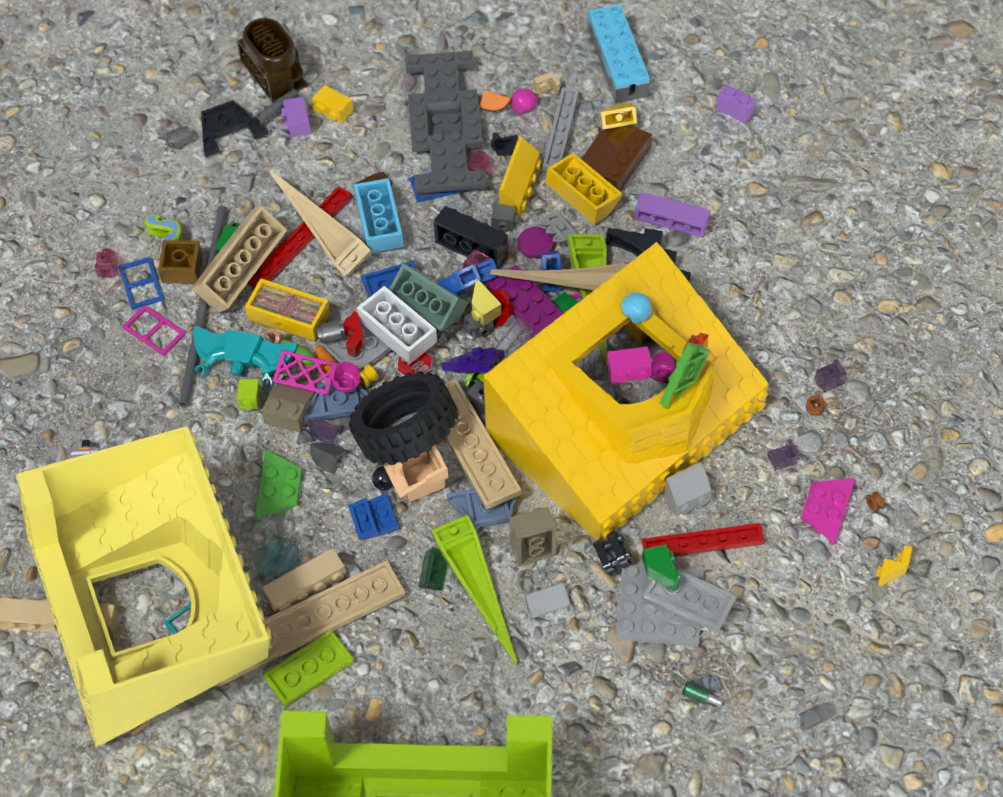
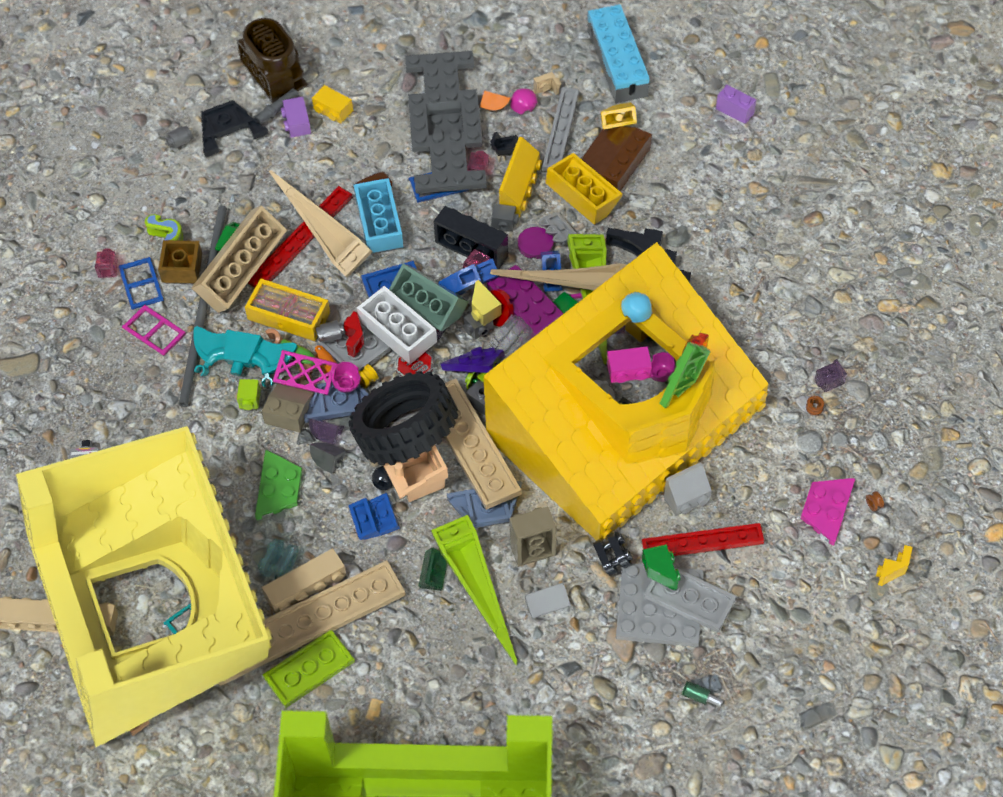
medium lavender brick [634,192,711,238] -> none
clear purple bracket [767,439,800,471] -> none

